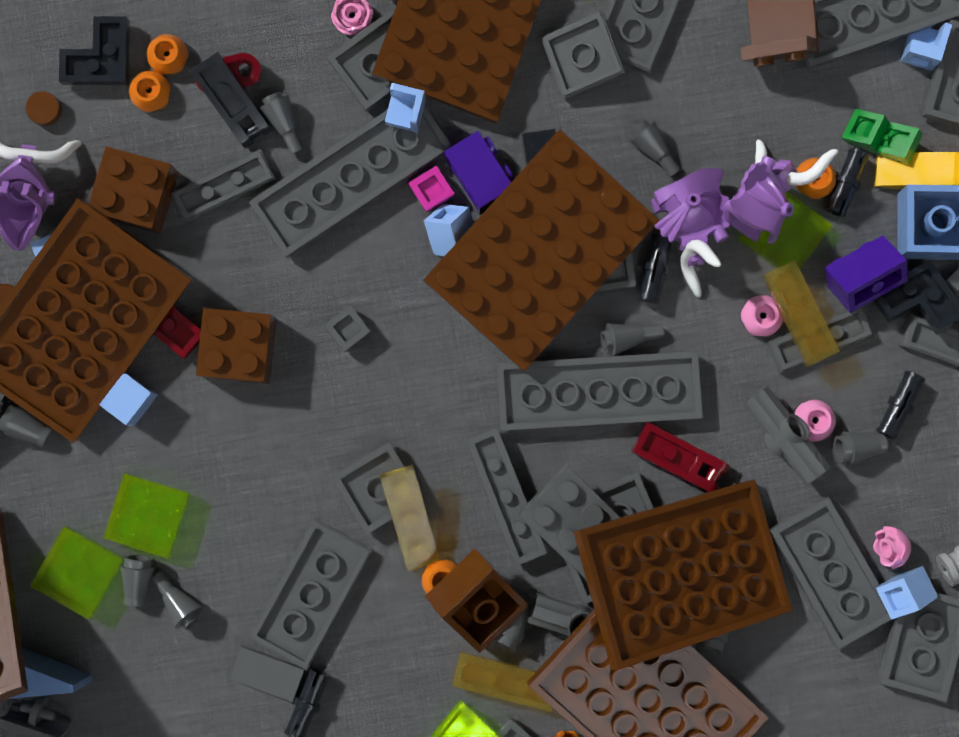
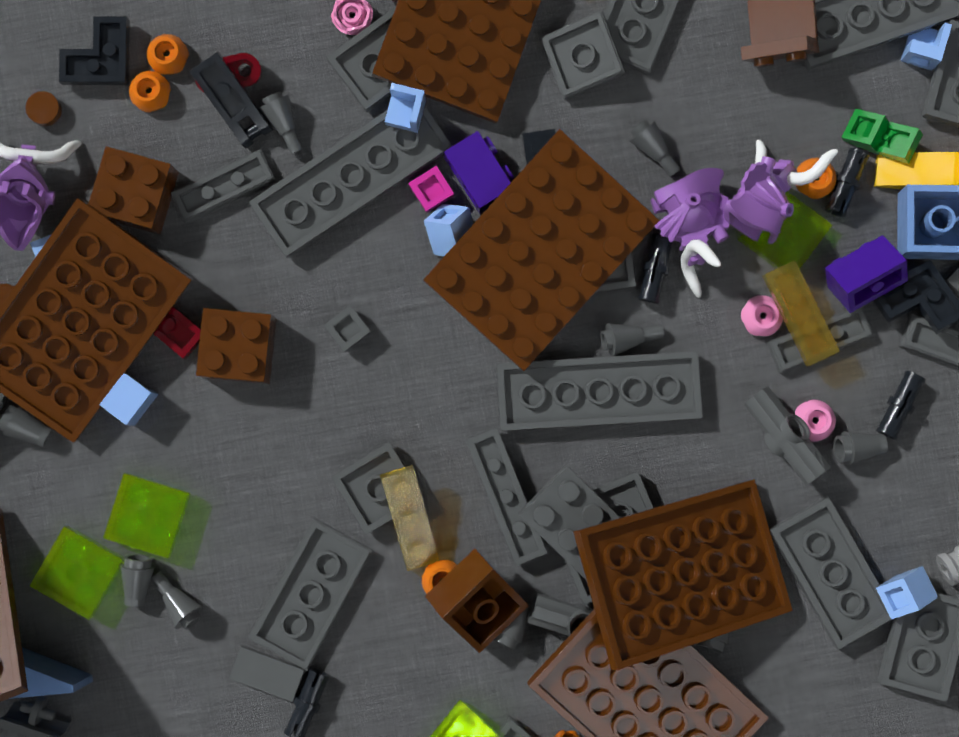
clear yellow plate [452,651,552,712] -> none
dark red plate [631,422,730,492] -> none
bright pink plate [873,526,911,569] -> none

